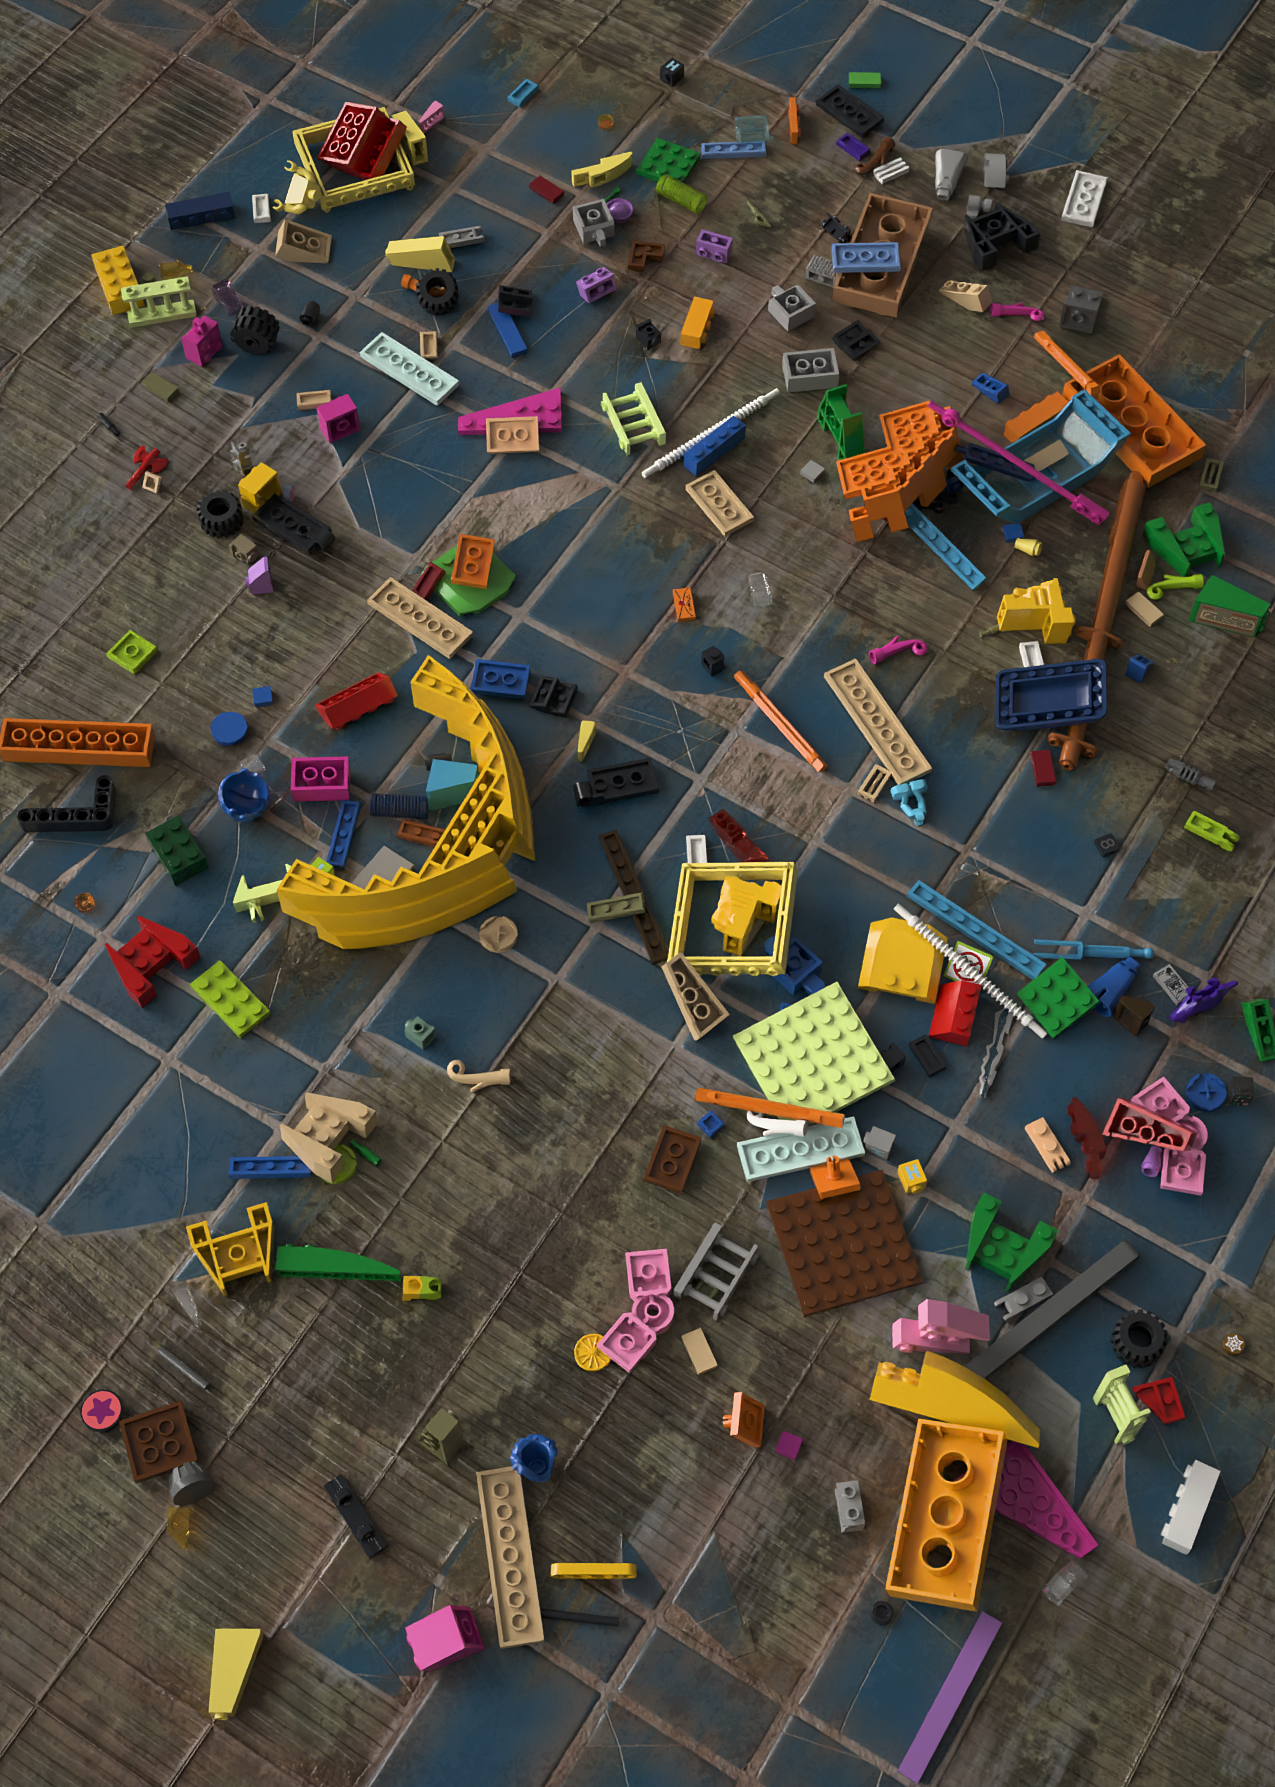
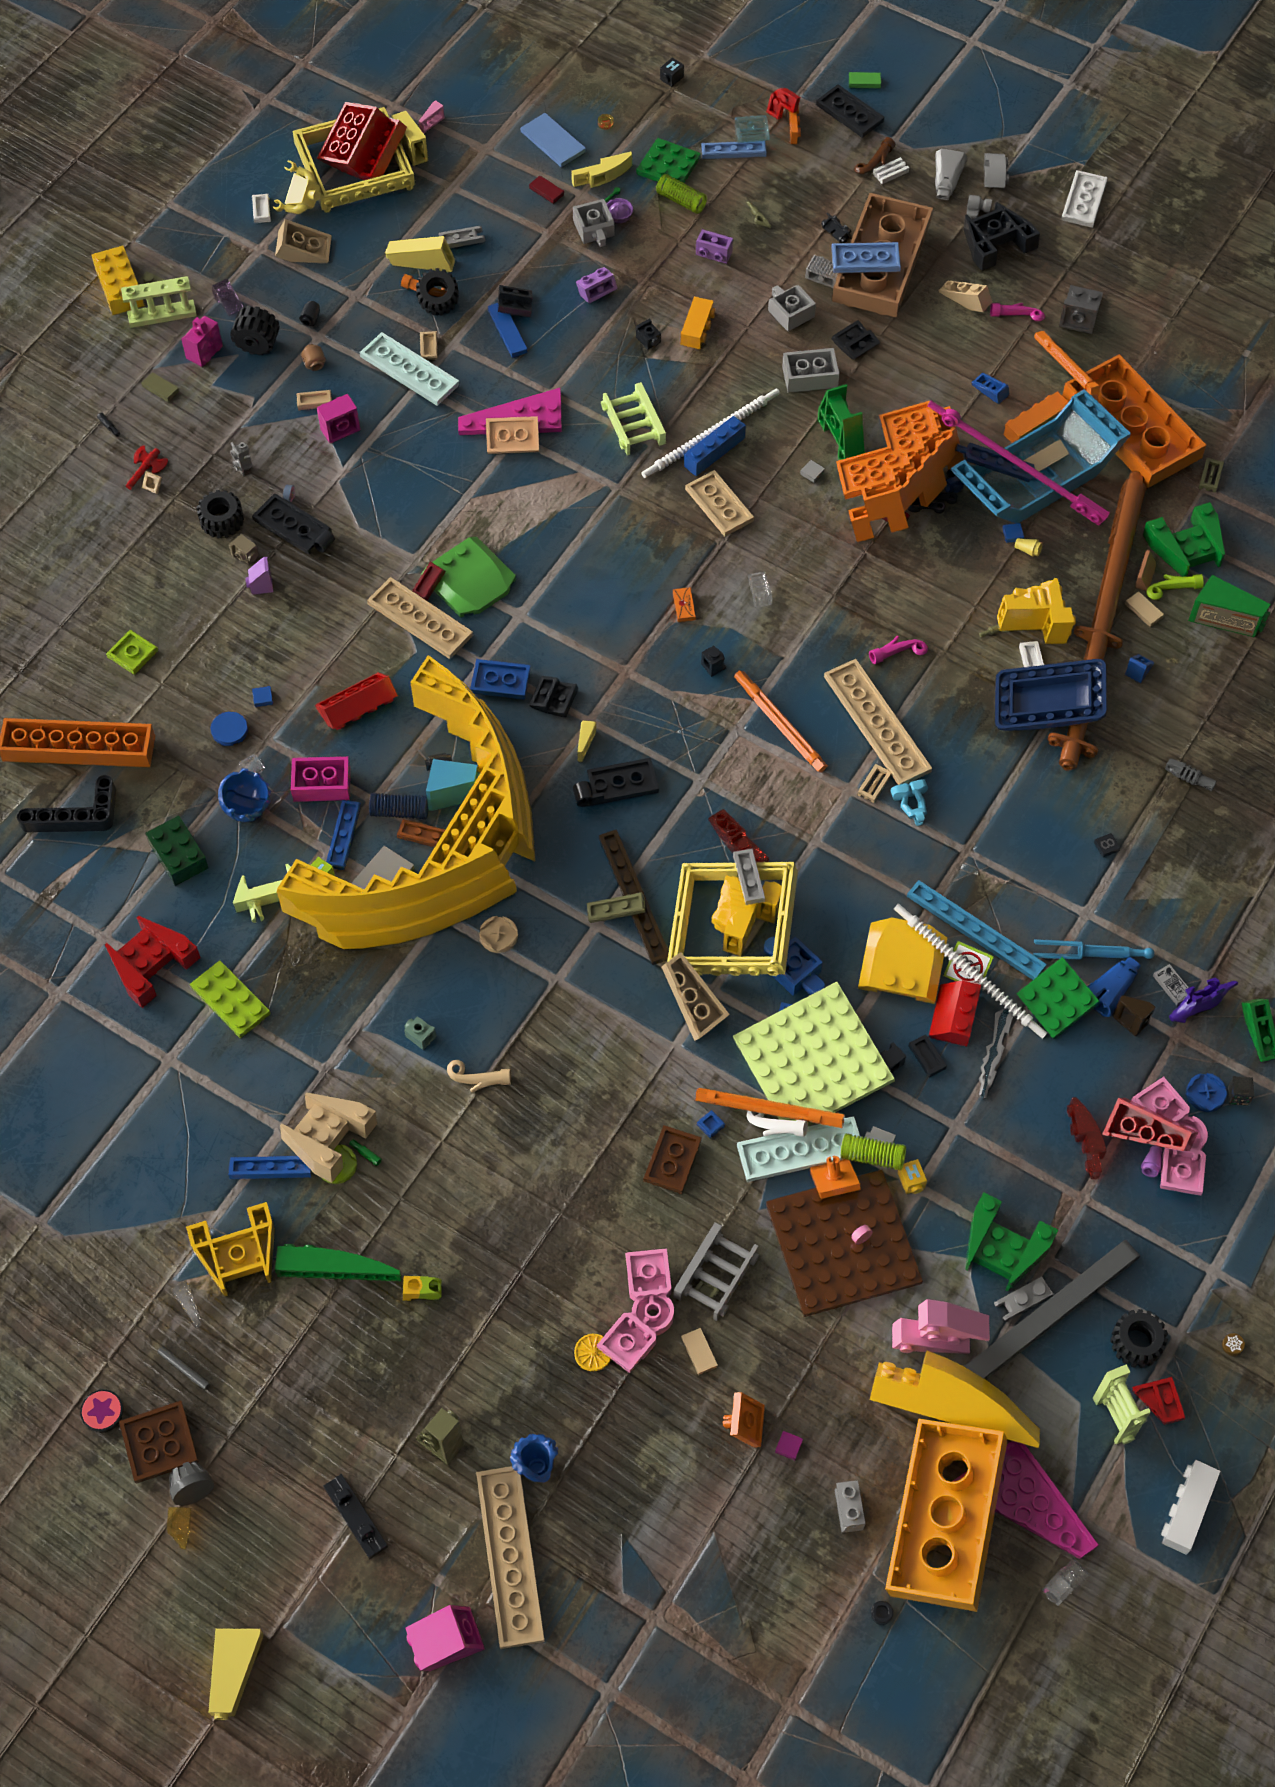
clear orange tile [74,893,95,913] -> none
clear yellow slope [159,258,192,280] -> none
dark blue brick [165,192,235,230] -> none
yellow piece [238,462,282,513] -> none
orange plate [451,534,495,589] -> none
dark azure tile [507,79,539,108] -> none
black bar [540,1608,619,1627] -> none
yellow beam [551,1563,637,1579] -> none
reddish brown plate [628,240,665,271] -> none
white tile [686,835,707,869] -> none
dark purple tile [836,133,871,162] -> none
medium lavender tile [897,1611,1002,1784] -> none
dark azure plate [905,503,987,592] -> none
light nougat hinge [1025,1117,1071,1173] -> none
dark red tile [1030,750,1056,787] -> none
lime hinge [1184,811,1240,851] -> none
none -> medium nougat head [301,344,326,371]
none -> medium blue tile [520,113,586,167]
none -> light grey plate [733,849,765,905]
none -> red plate [766,88,801,120]
none -> lime piece [840,1133,906,1171]
none -> bright pink tile [851,1225,873,1244]

